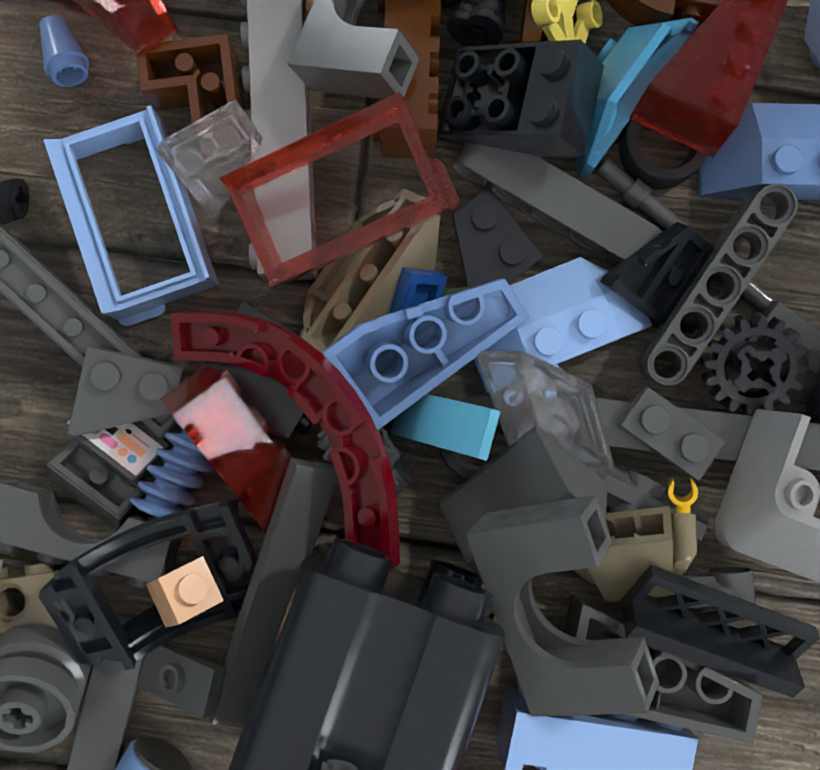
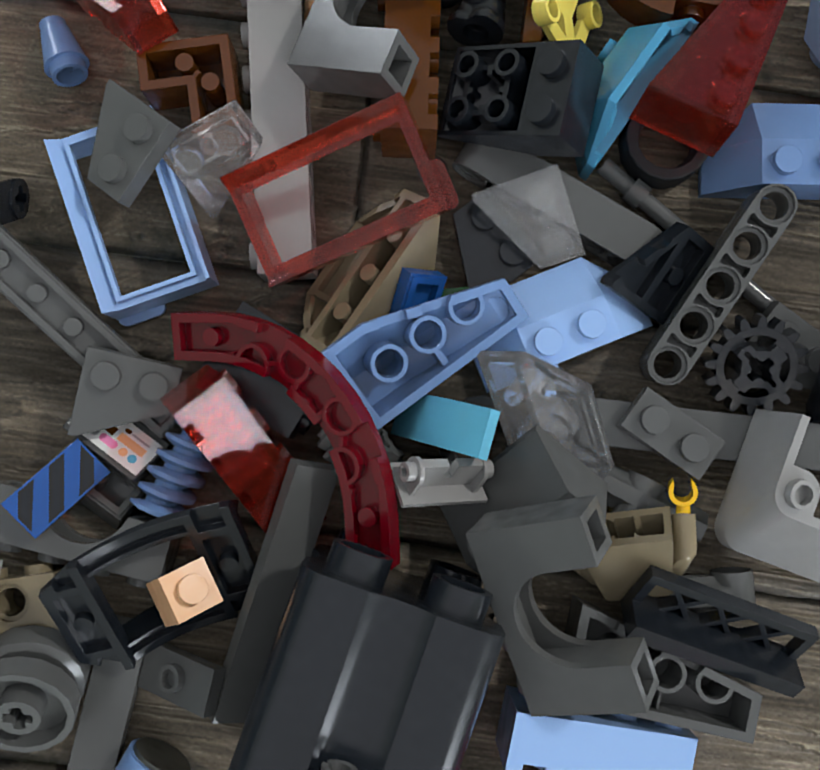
none -> tile [1,438,110,539]
none -> dark grey wing [87,79,181,208]
none -> light grey hinge [390,456,494,508]
none -> clear wing [471,164,586,269]

